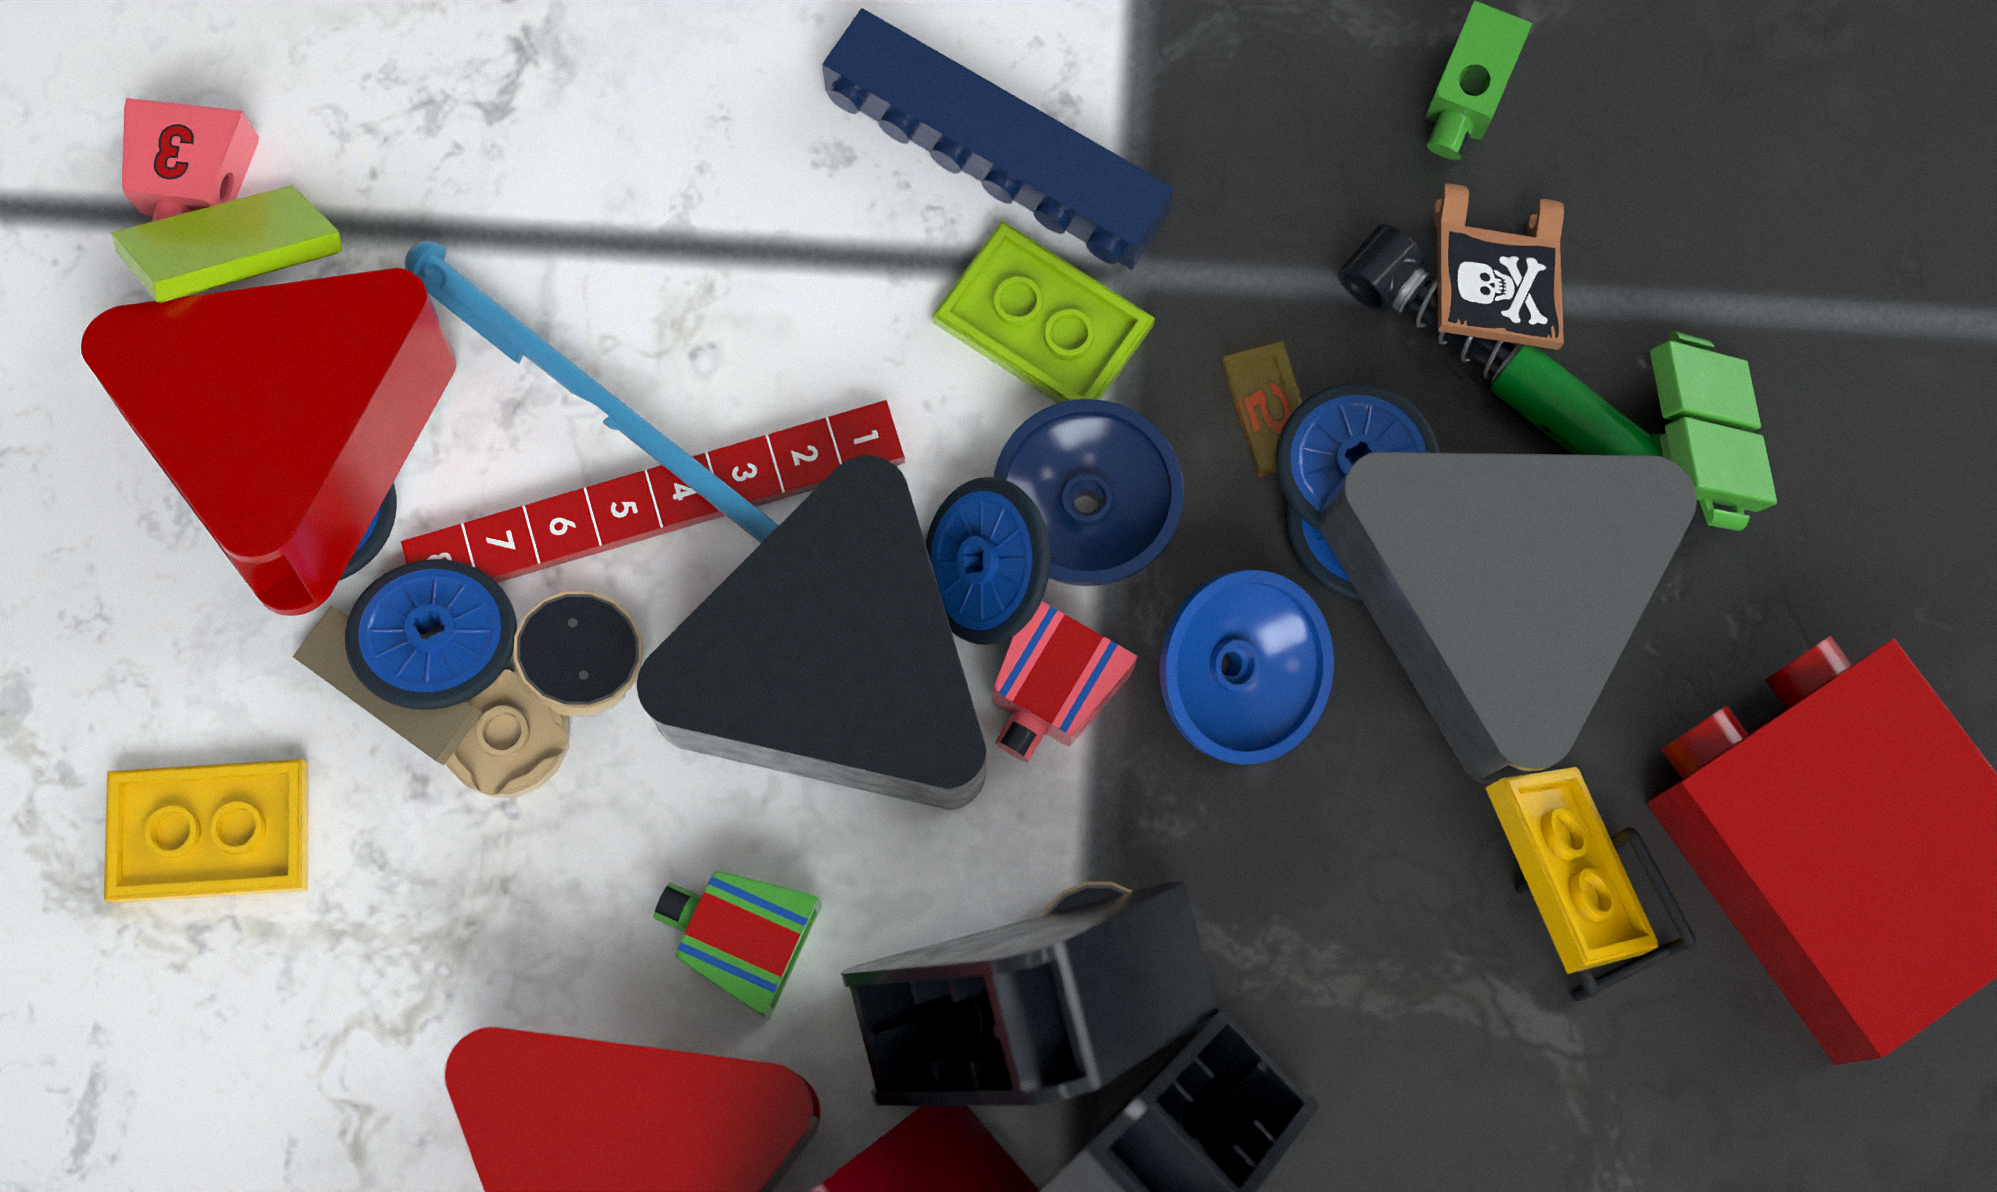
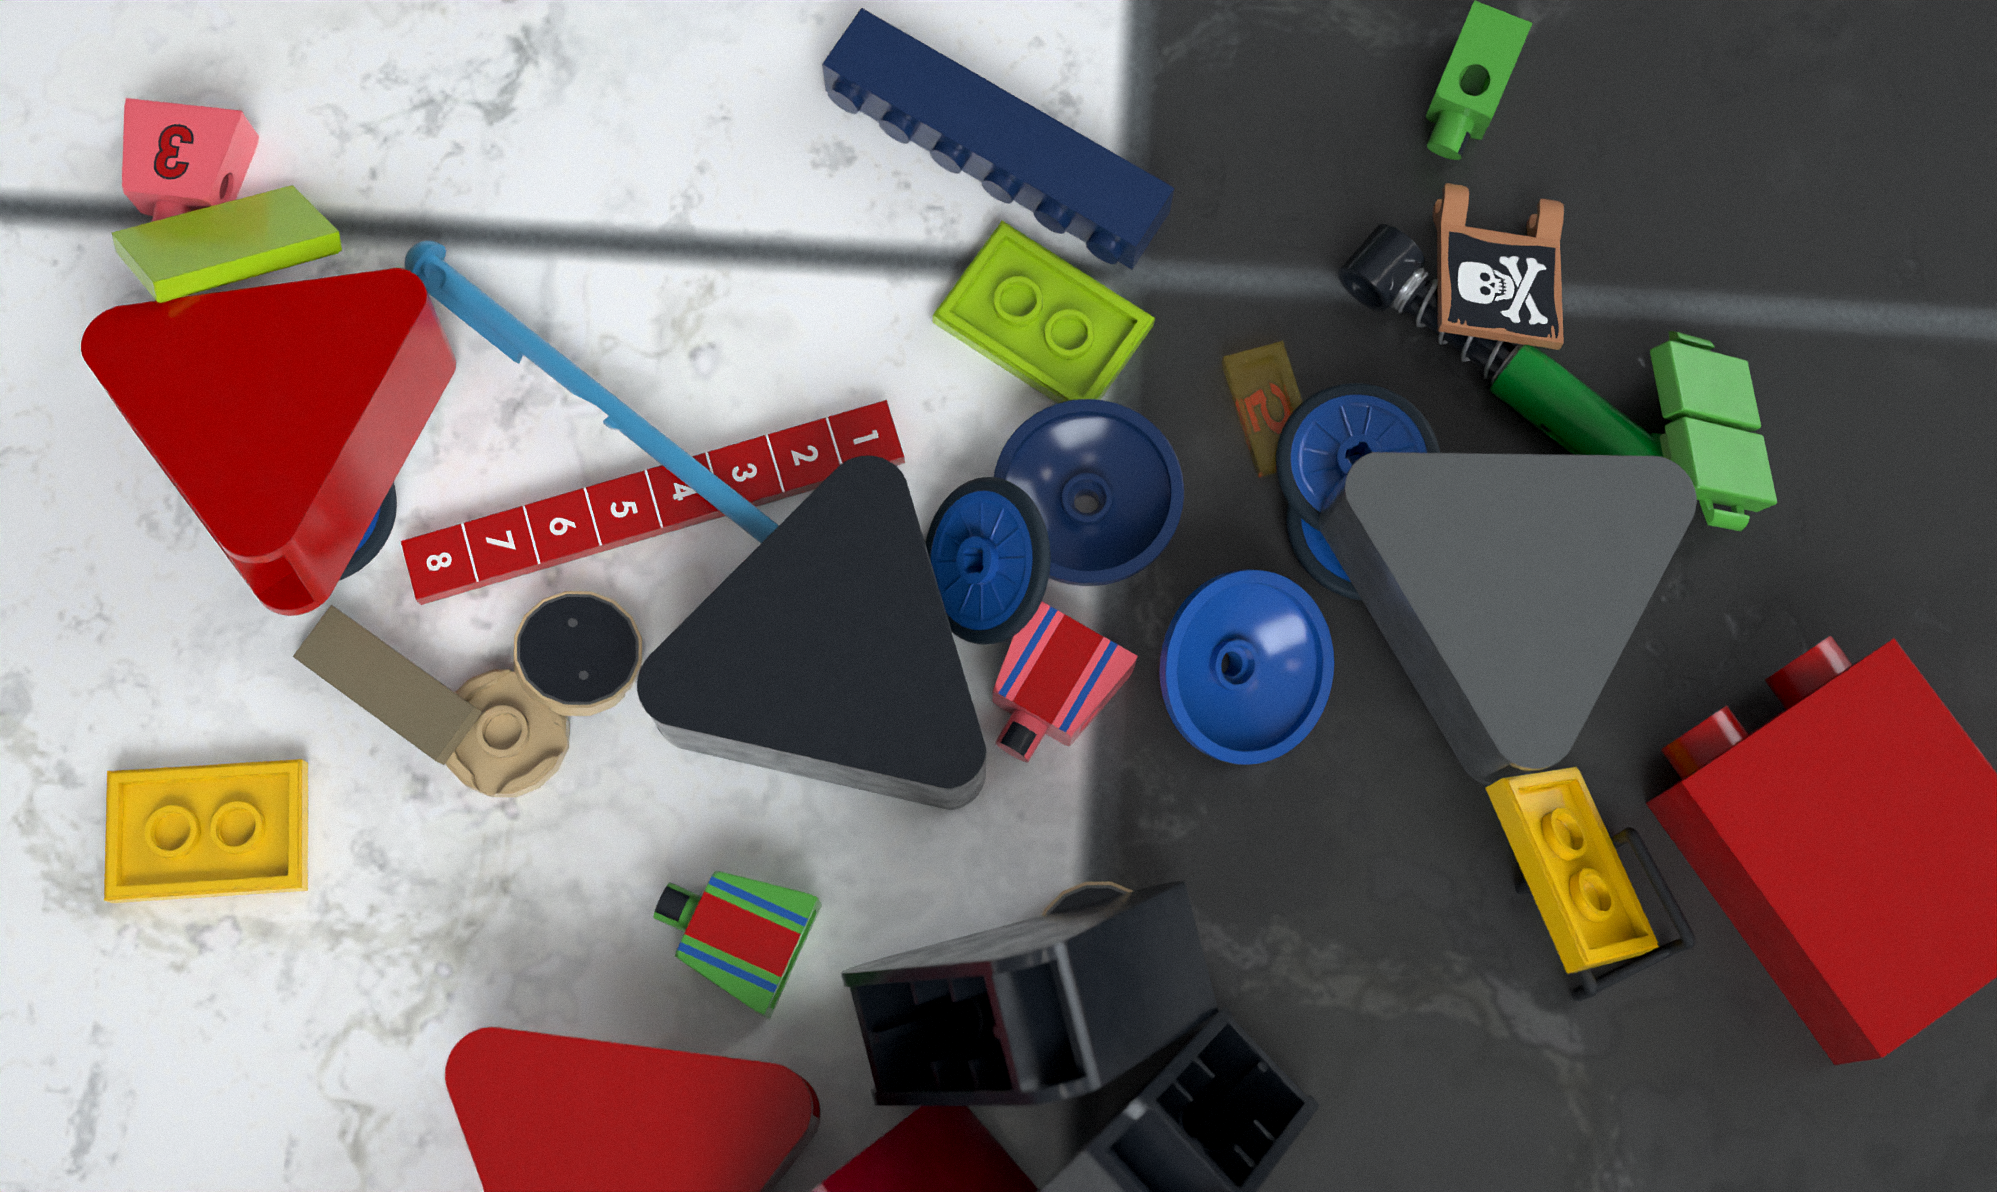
blue wheel [345,559,517,710] -> none

